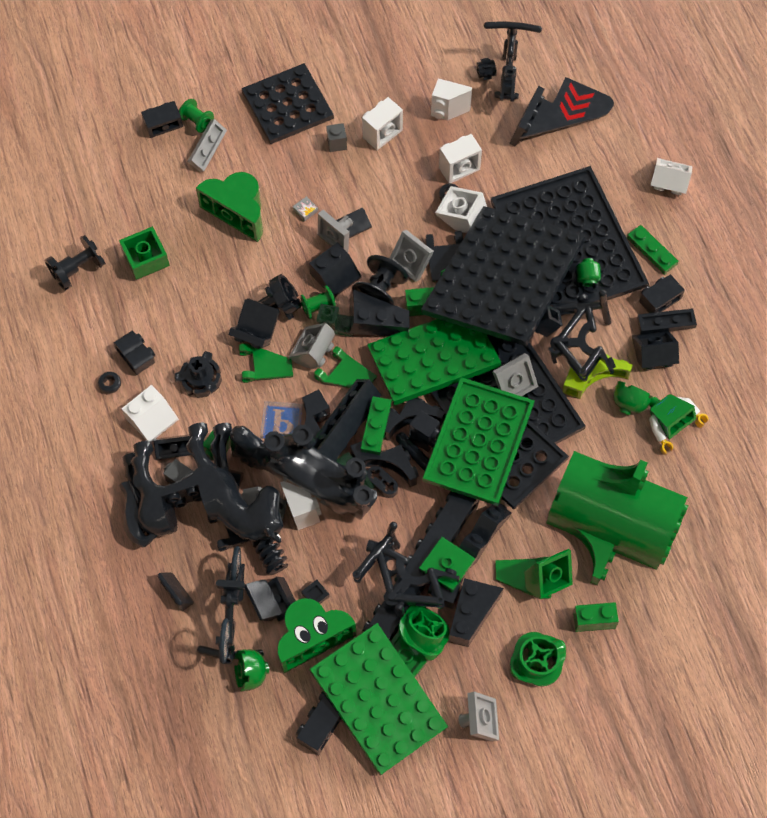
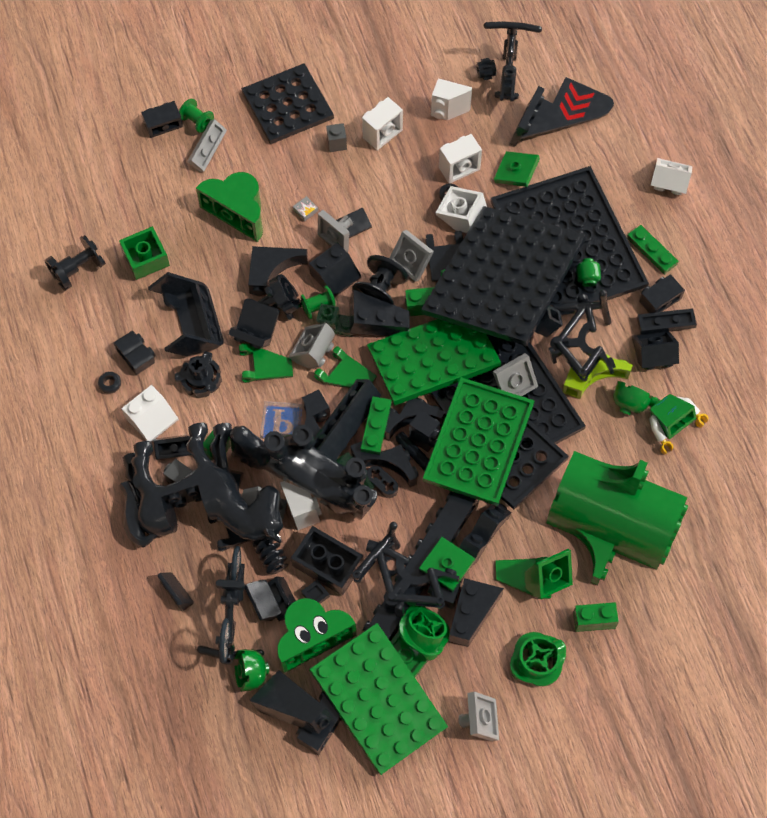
none -> black windscreen [148,272,224,357]
none -> black arch [248,246,308,296]
none -> black slope [250,670,333,734]
none -> black brick [291,526,364,596]
none -> green plate [494,151,540,187]

